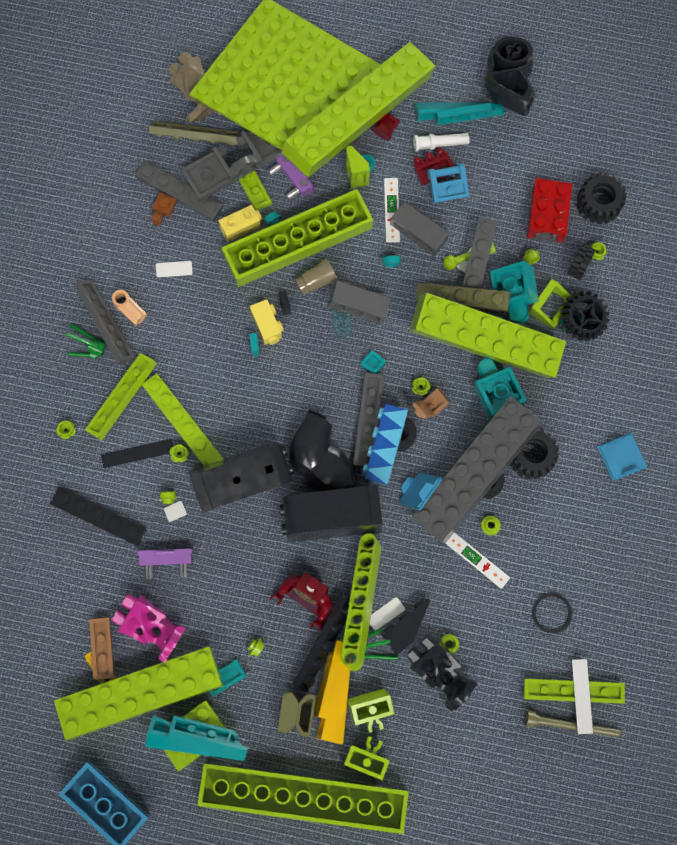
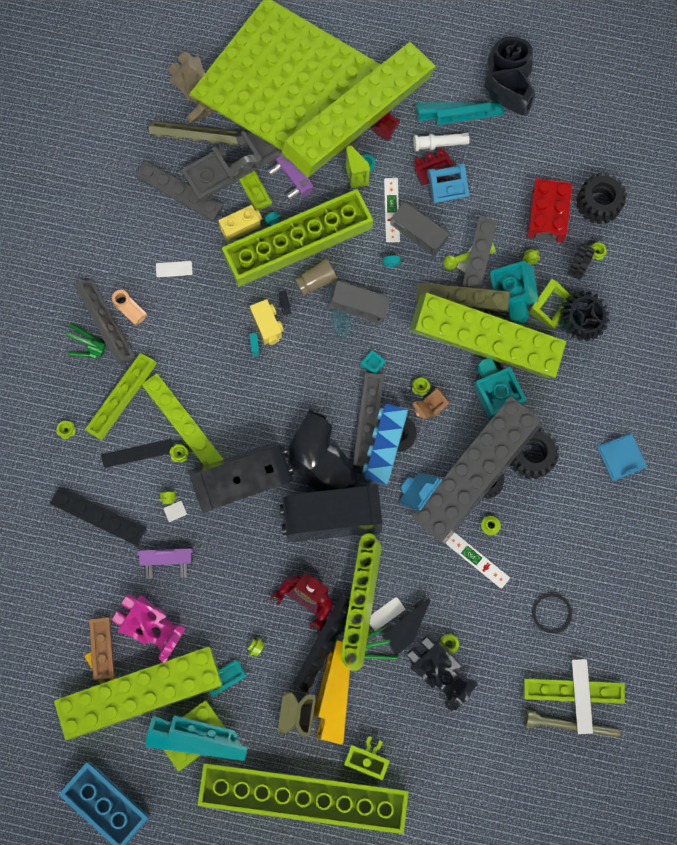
dark orange plate [152,193,177,227] -> none
lime brick [347,688,394,733] -> none

